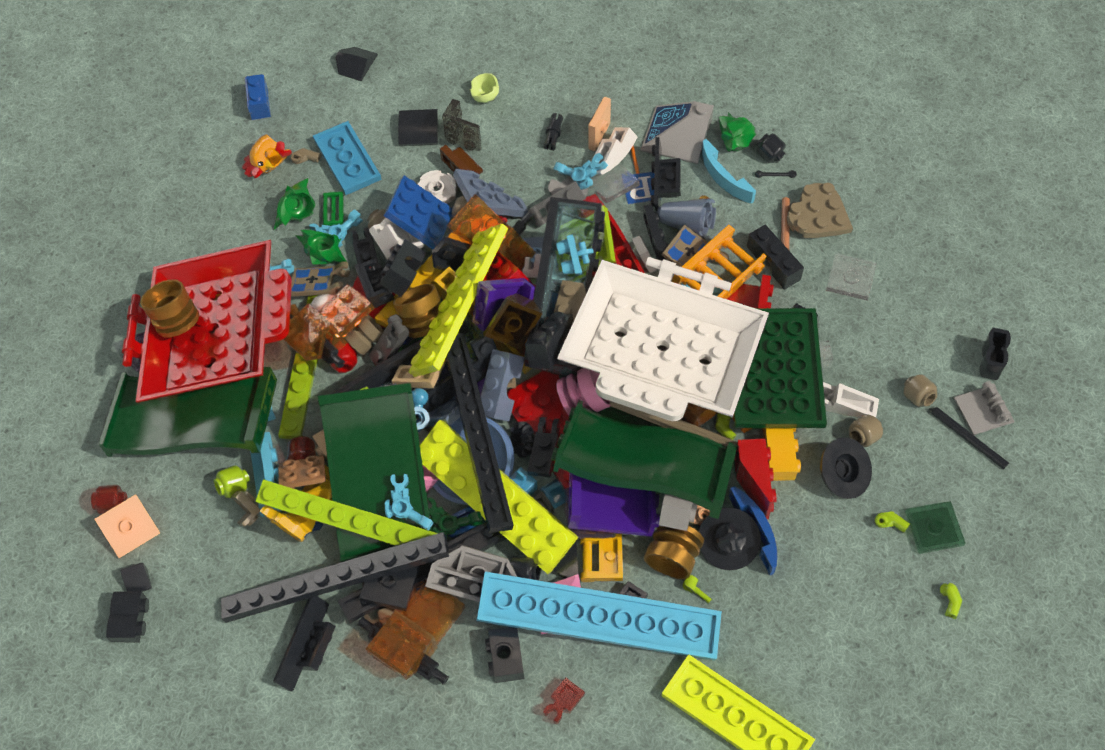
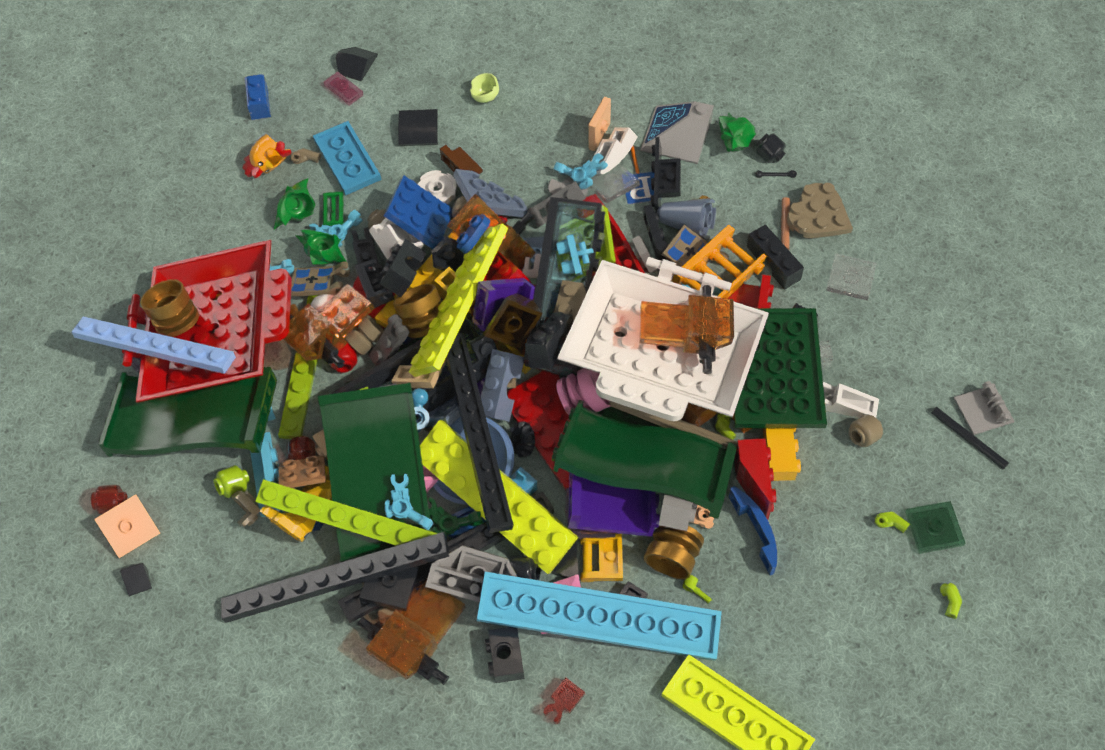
black brick [106,592,149,643] -> none
black bracket [273,596,336,692] -> none
clear smoke bracket [442,99,482,152] -> none
black hinge [527,417,560,478] -> none
dark azure slope [540,479,569,509] -> none
black pin [543,113,563,151] -> none
black hat [699,508,761,570] -> none
medium azure slope [702,139,756,203] -> none
black hat [820,438,872,499] -> none
dark tan head [903,374,937,407] -> none
black brick [979,327,1011,380] -> none
none -> light blue plate [72,316,236,374]
none -> clear pink plate [324,72,364,106]
none -> blue plate [457,214,490,254]
none -> clear orange piece [639,285,734,374]

